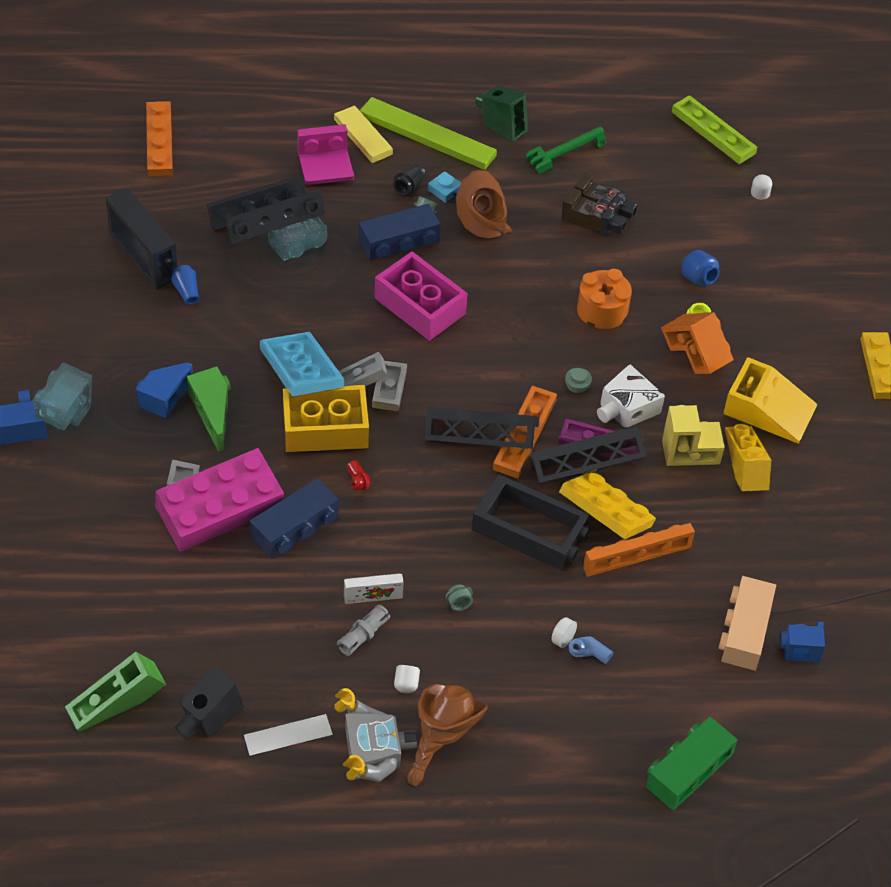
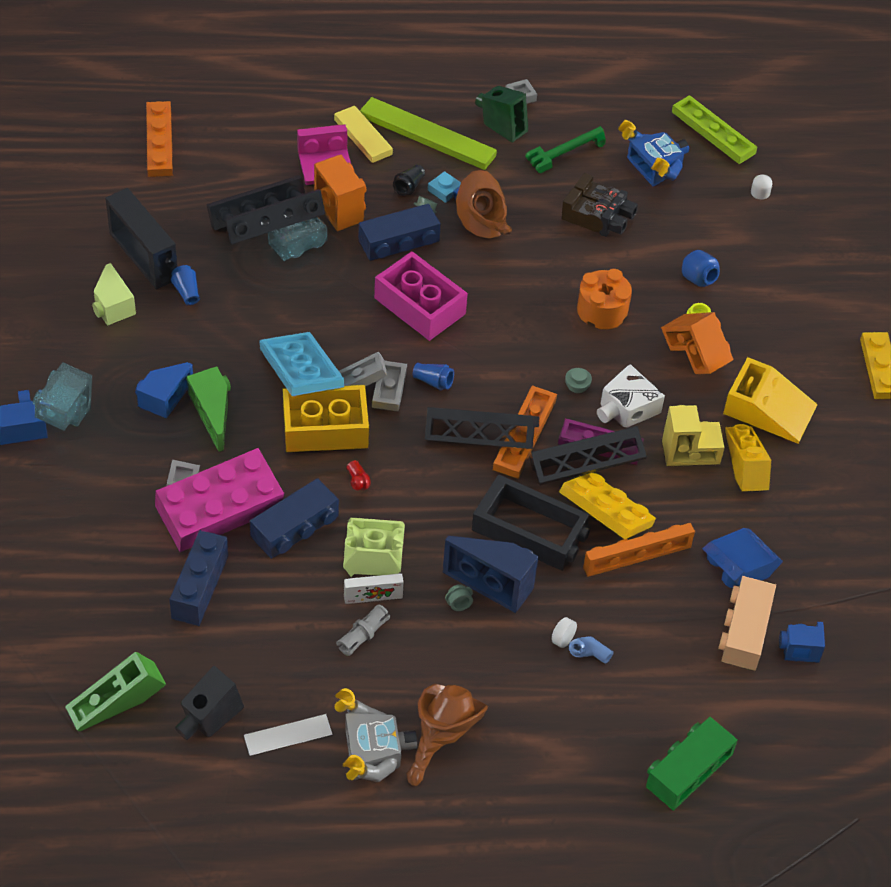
white piece [394,665,420,694] -> none
none -> yellowish green slope [92,263,136,326]
none -> dark blue brick [169,530,228,626]
none -> orange brick [314,154,366,231]
none -> yellowish green slope [343,518,405,577]
none -> blue cone [413,363,454,390]
none -> dark blue slope [443,536,538,613]
none -> light grey plate [506,79,537,104]
none -> blue torso [618,120,689,186]
none -> blue slope [702,528,783,588]

